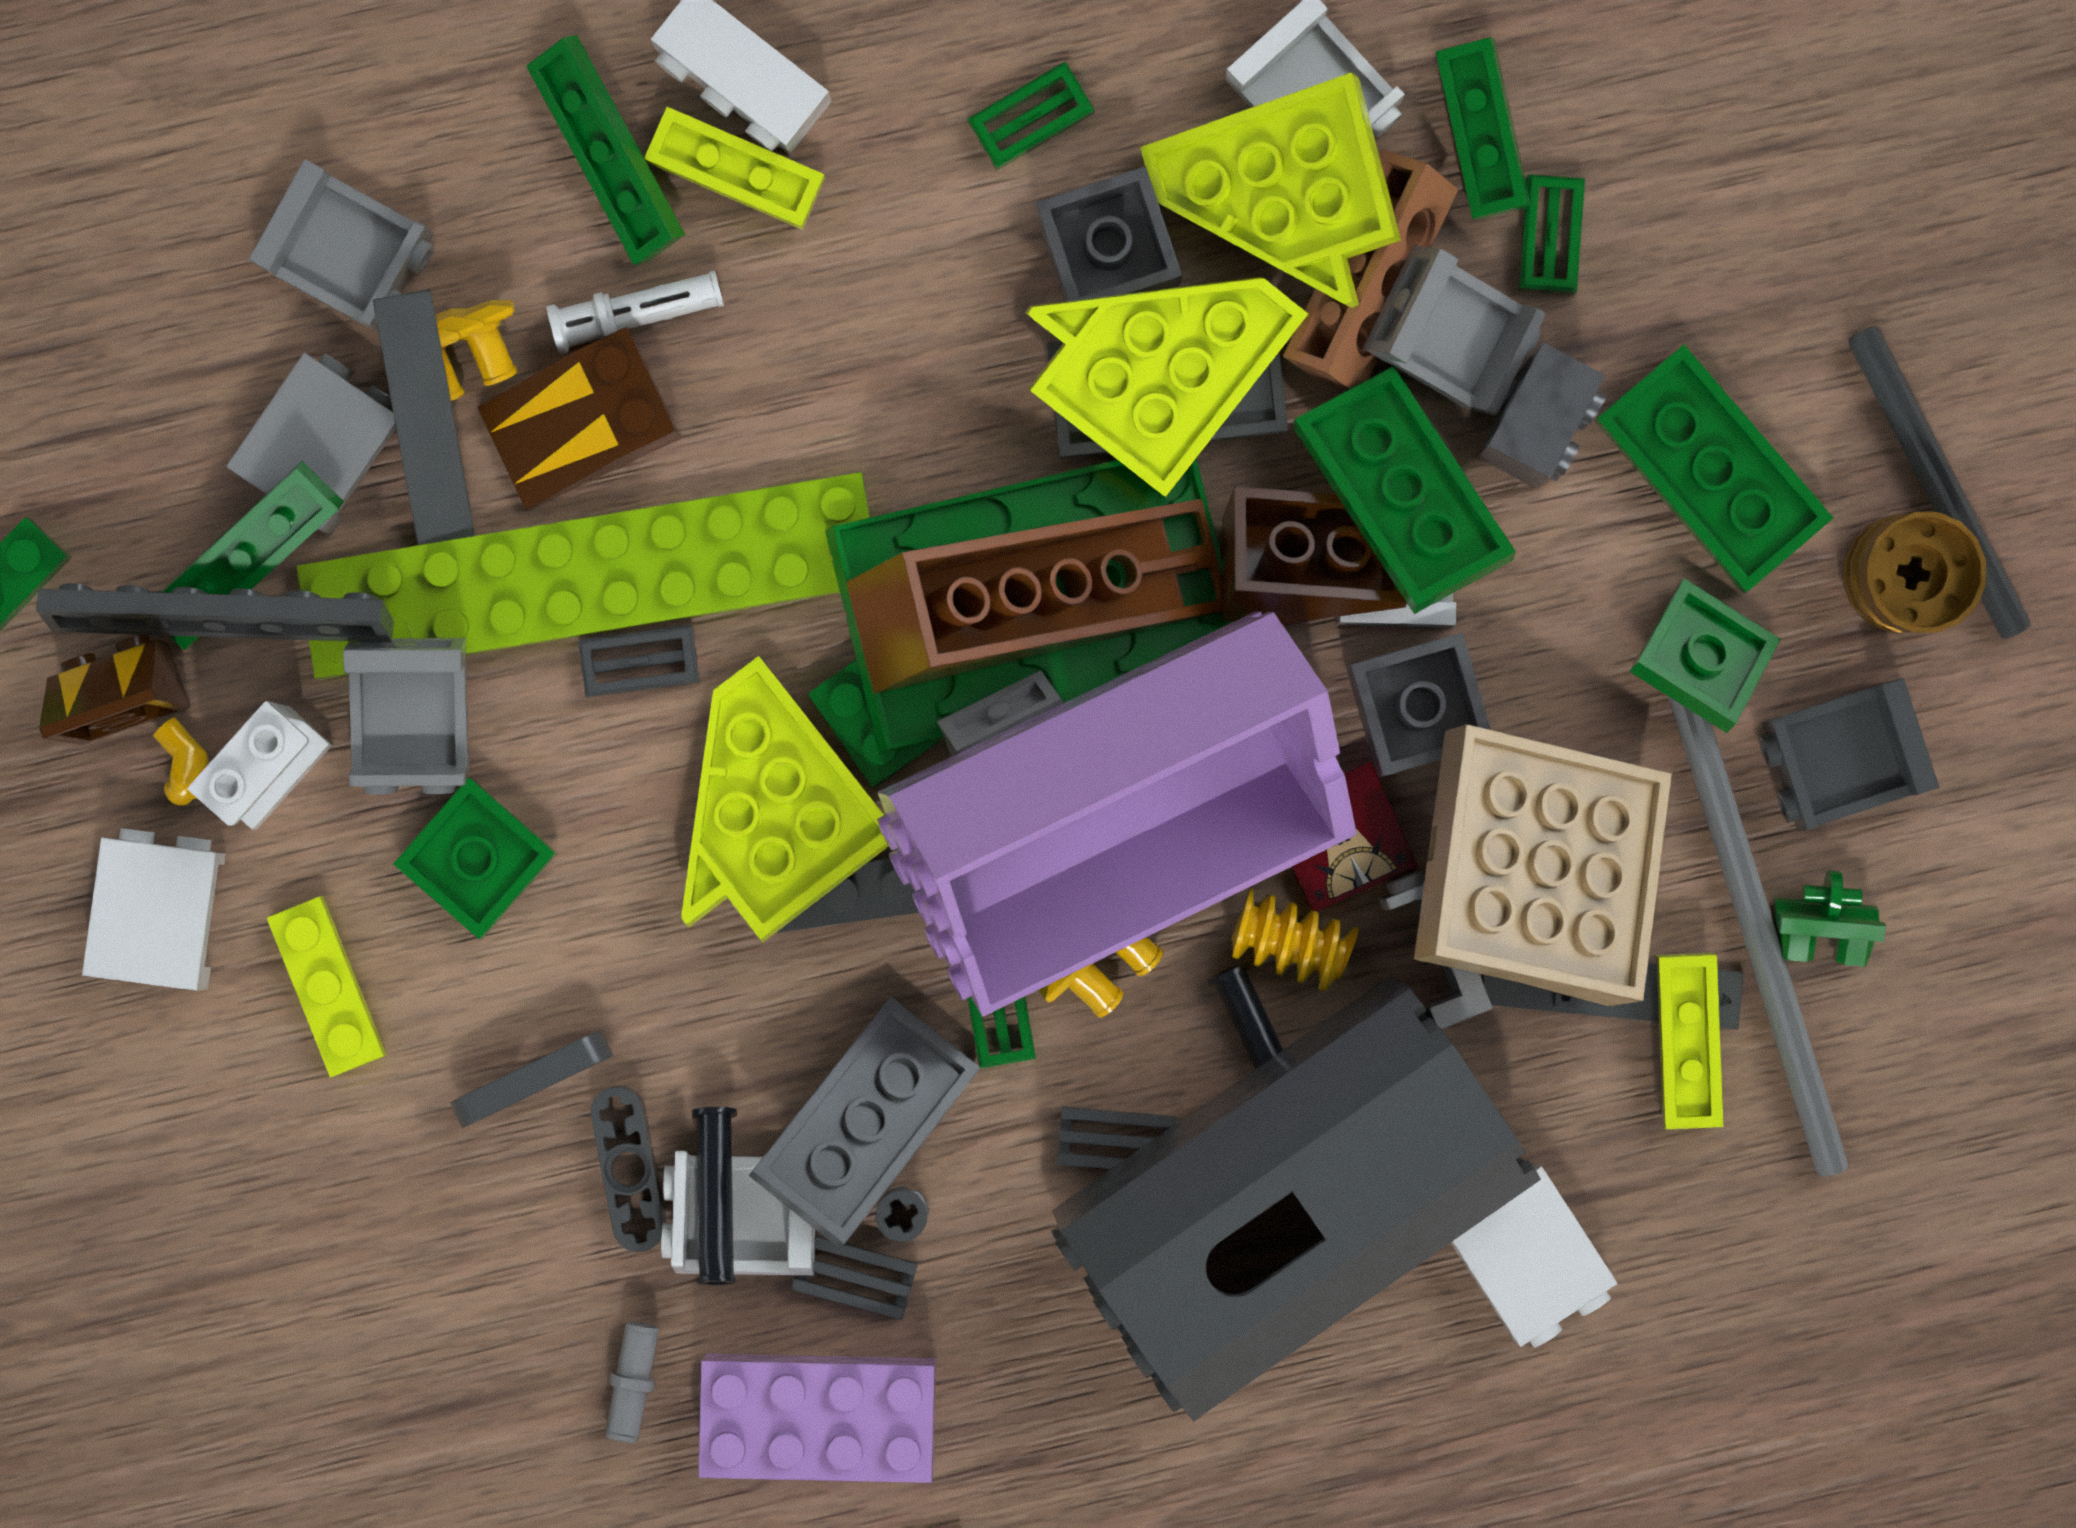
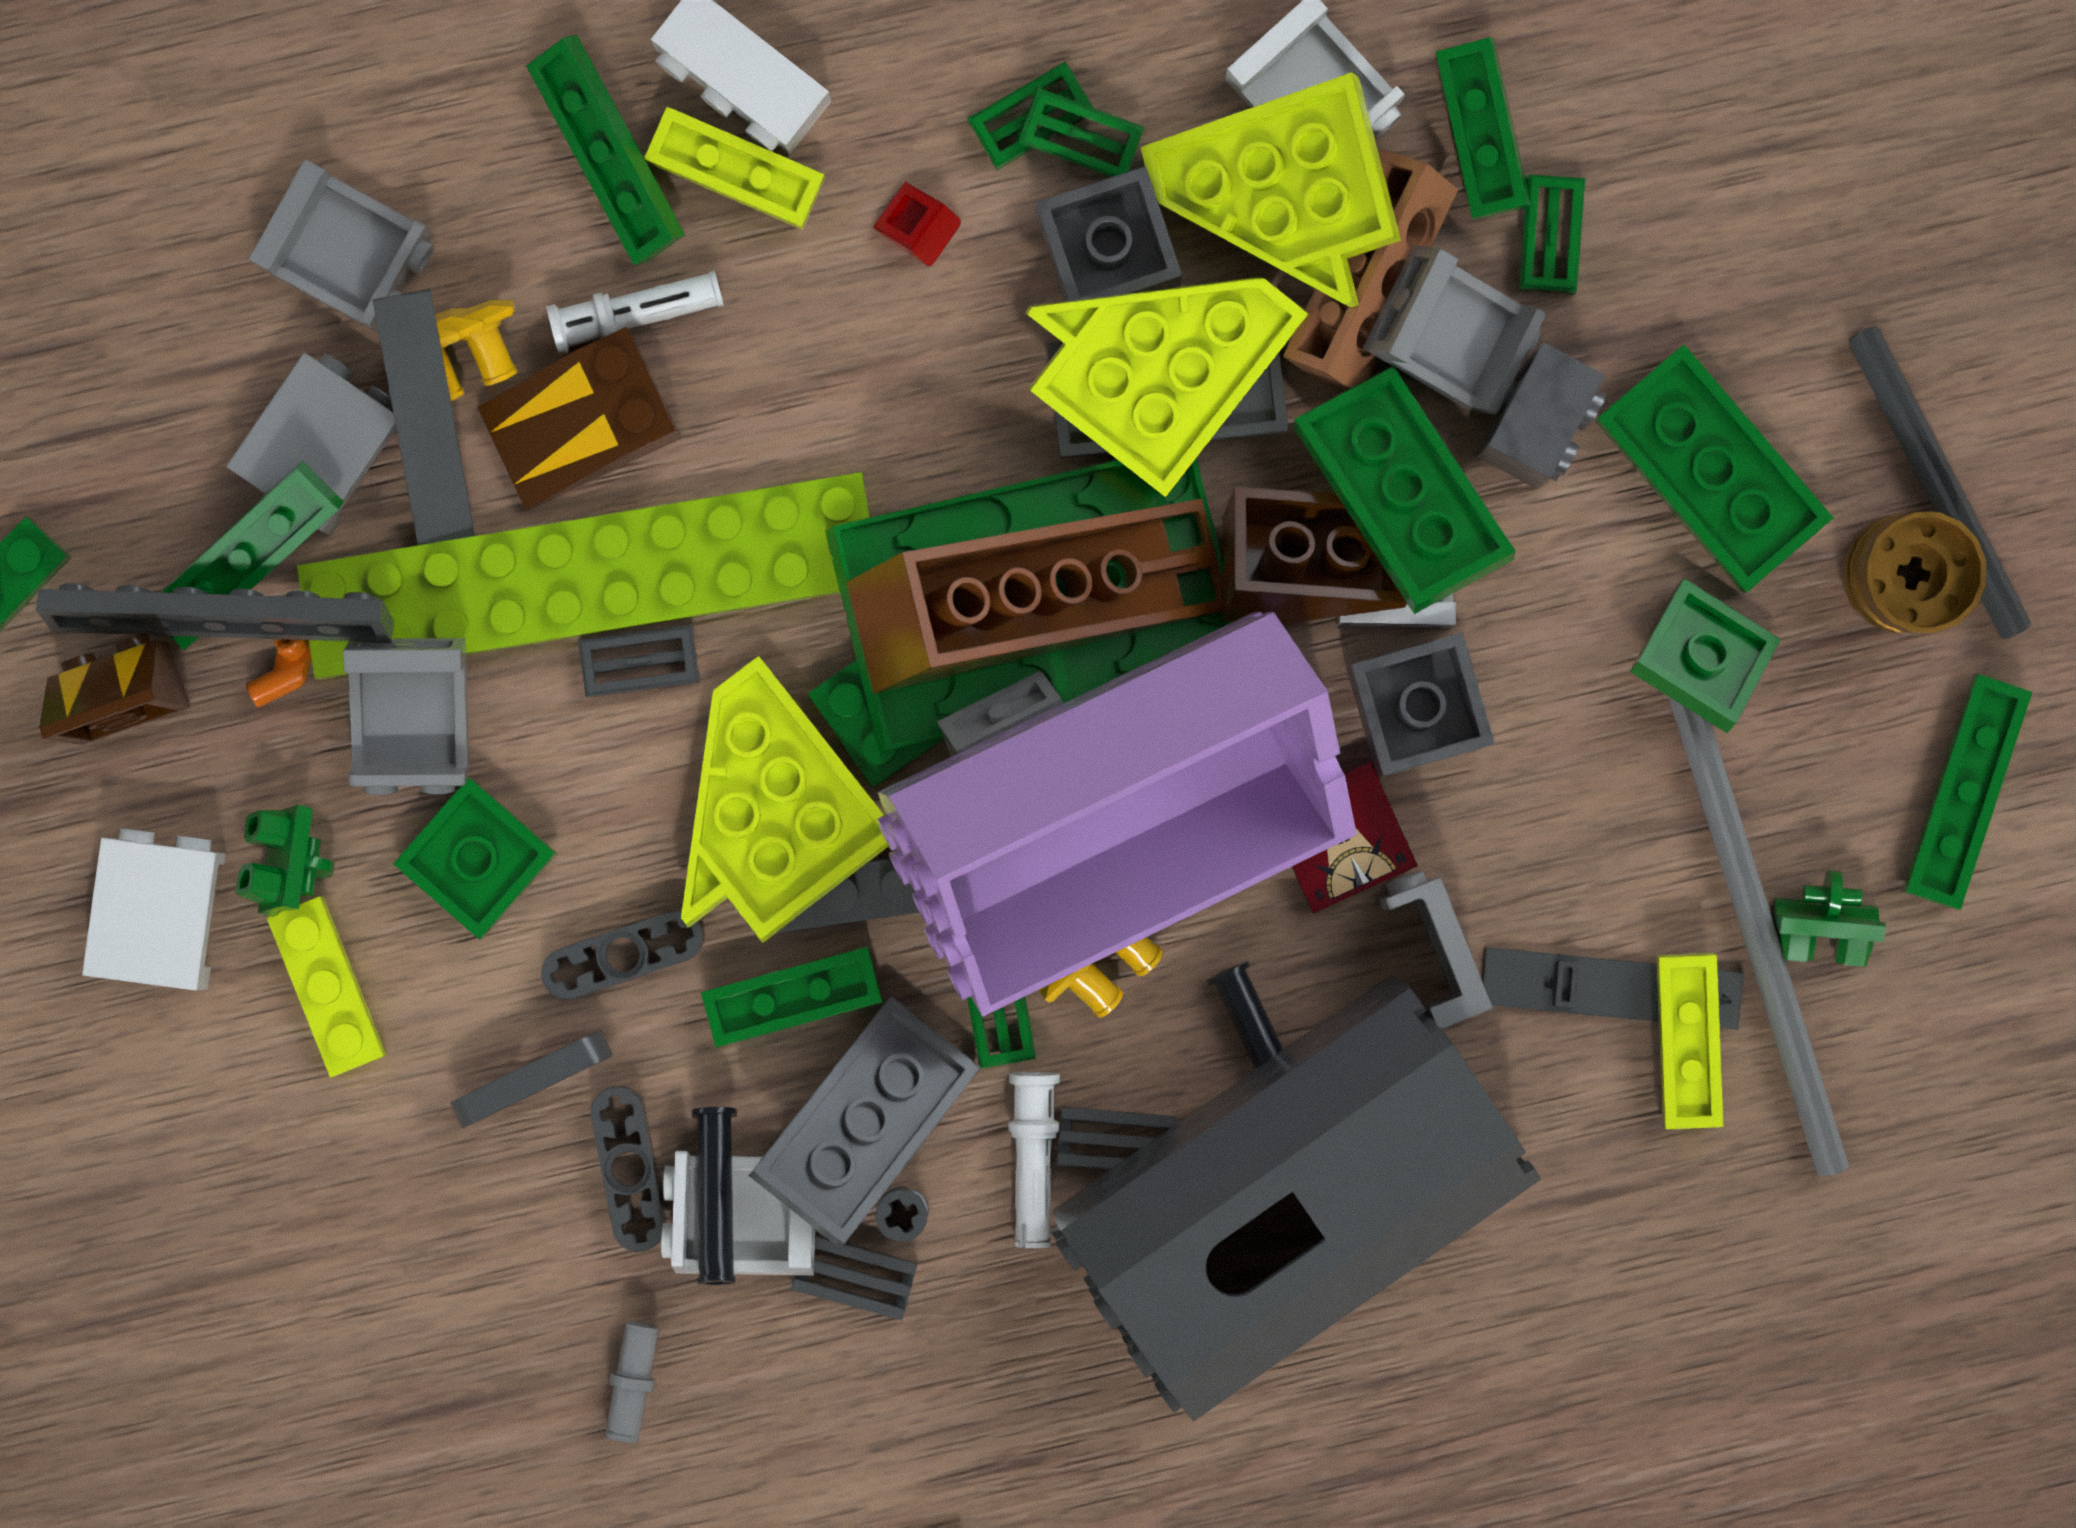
yellow arm [153,717,209,806] -> none
white panel [187,701,332,830] -> none
lavender brick [699,1353,936,1483] -> none
yellow piece [1231,887,1359,992] -> none
tan piece [1414,724,1672,1006] -> none
white brick [1451,1163,1618,1348] -> none
dark grey panel [1759,678,1940,831] -> none
none -> green hips [236,805,335,917]
none -> orange arm [246,639,312,708]
none -> dark grey beam [541,911,705,999]
none -> green plate [701,946,883,1048]
none -> red slope [873,181,961,266]
none -> white pin [1008,1072,1060,1248]
none -> green tile [1016,87,1144,177]
none -> green plate [1902,674,2033,910]

